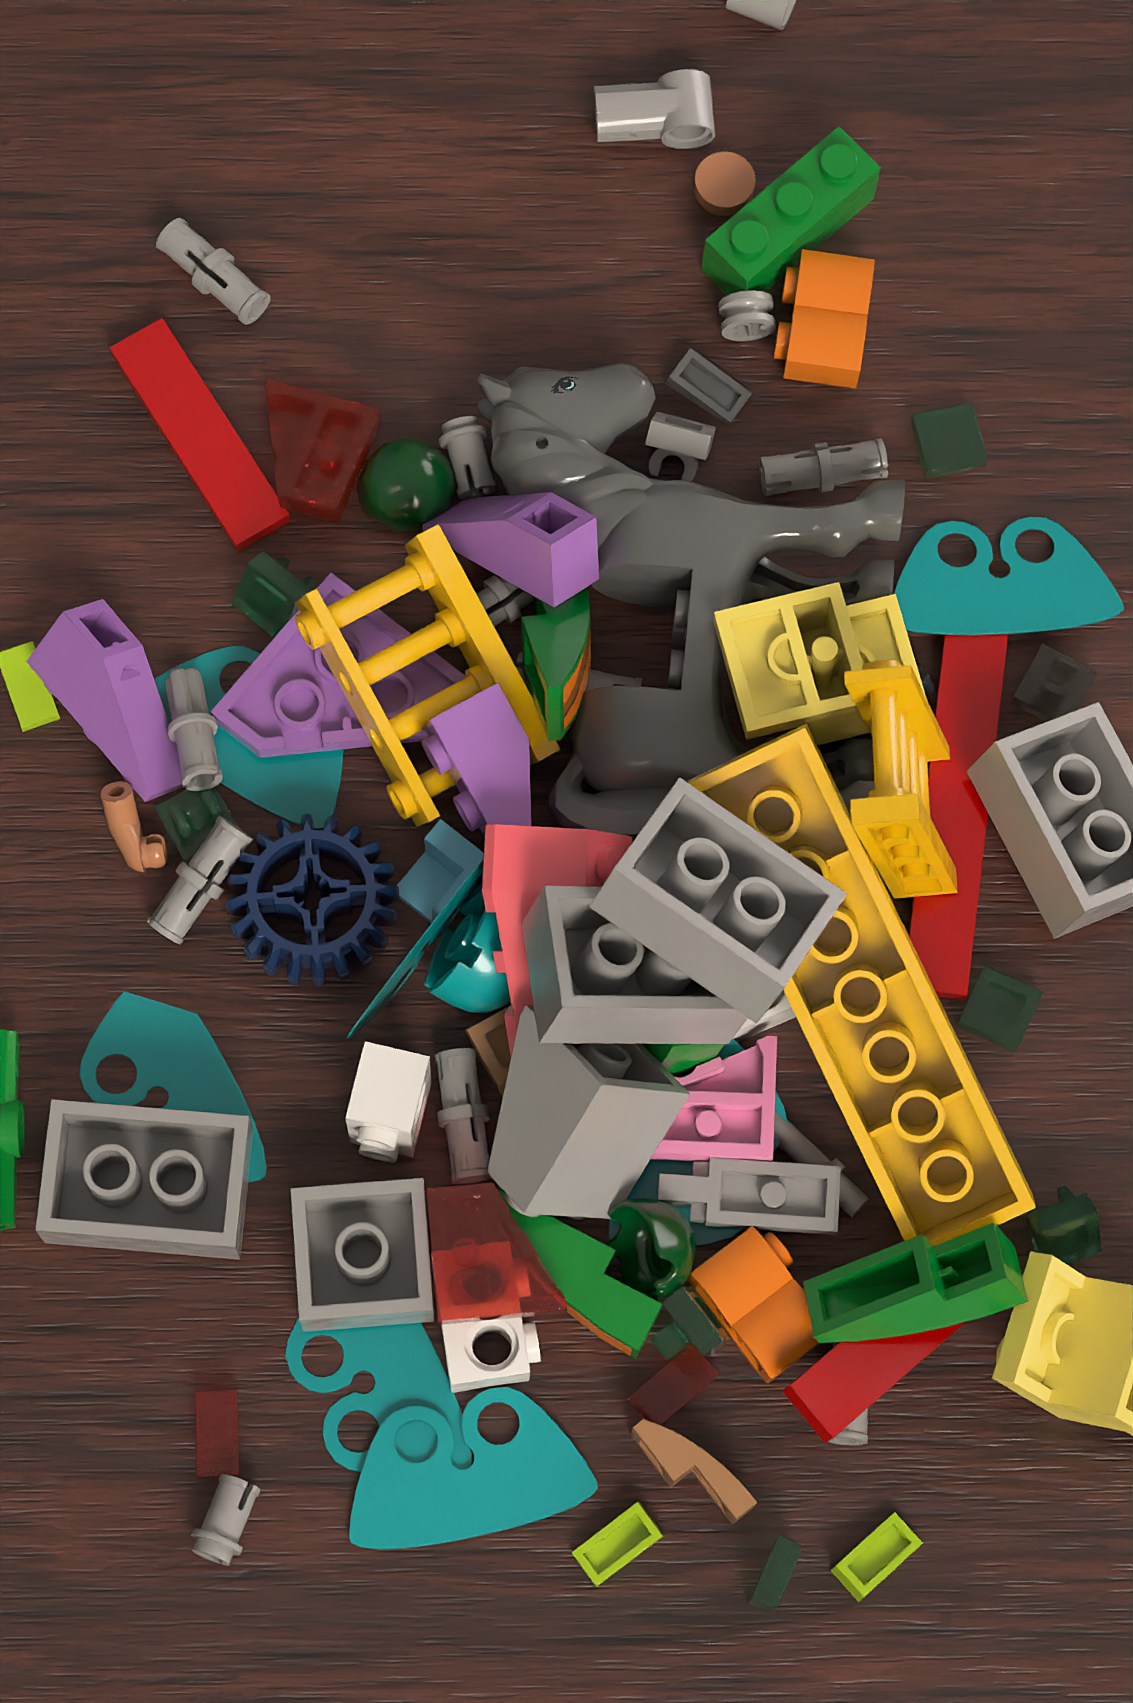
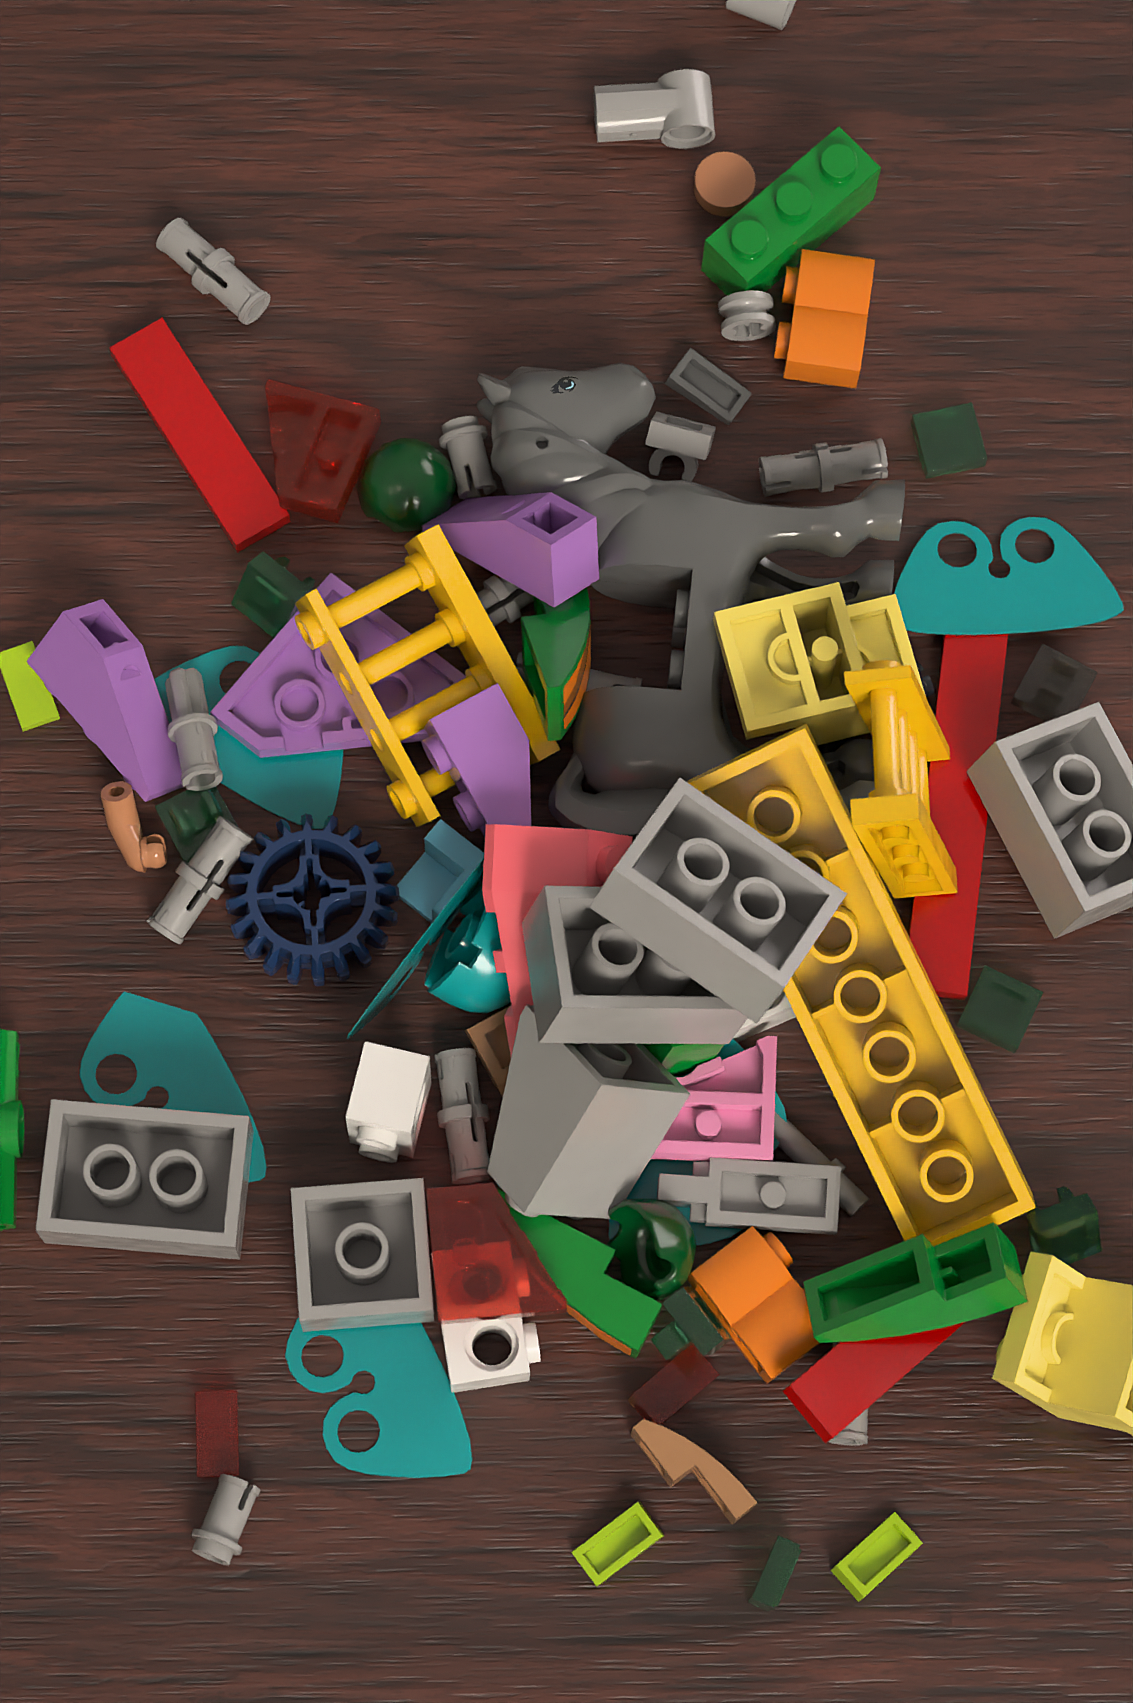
teal piece [349,1387,598,1550] -> none

